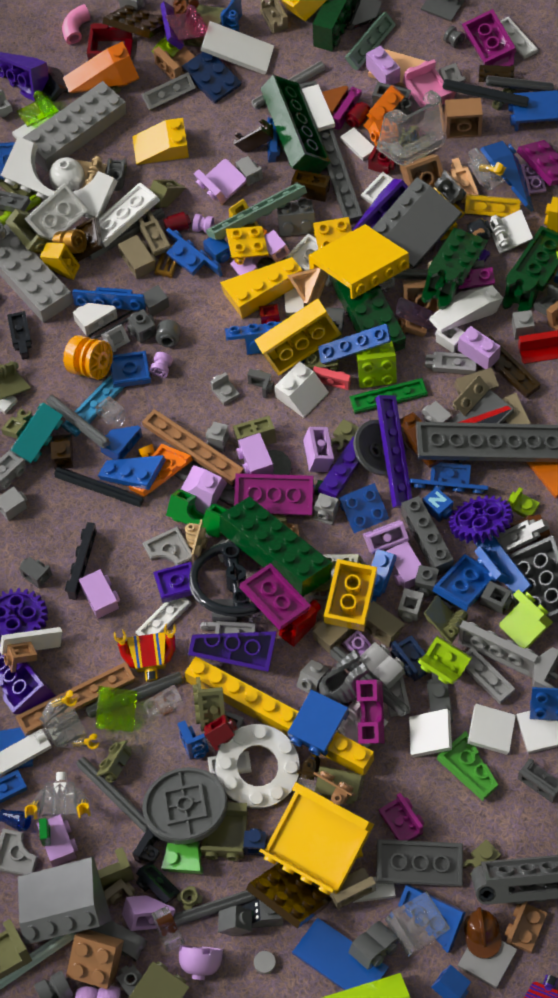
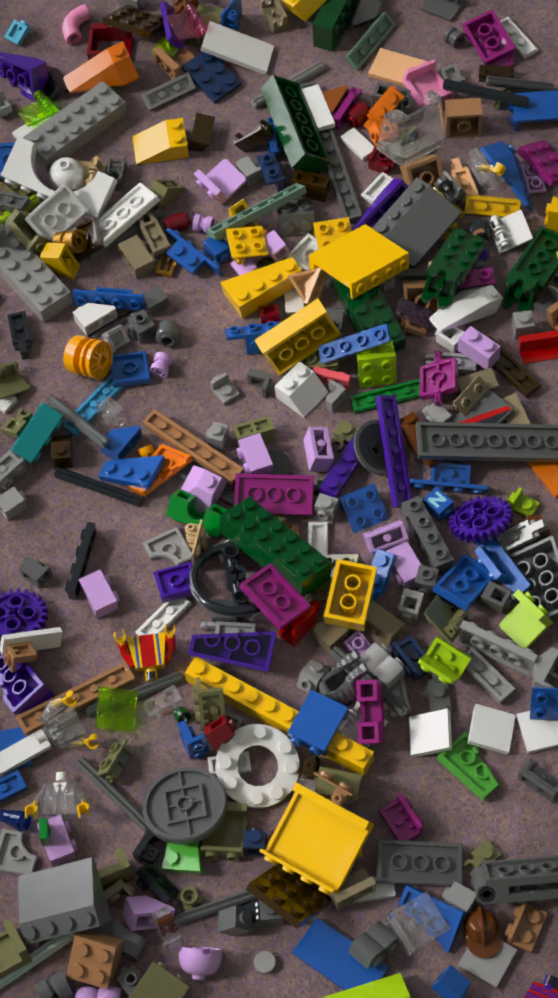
lavender brick [366,46,400,85] -> none
none -> medium azure bracket [4,19,33,46]
none -> dark green hinge [173,706,192,723]
none -> dark brown hinge [189,113,215,152]
none -> dark blue bracket [257,152,287,192]
none -> white tile [308,522,328,555]
none -> light grey bracket [325,380,346,413]
none -> magenta plate [420,351,458,407]
none -> light grey brick [442,881,477,919]

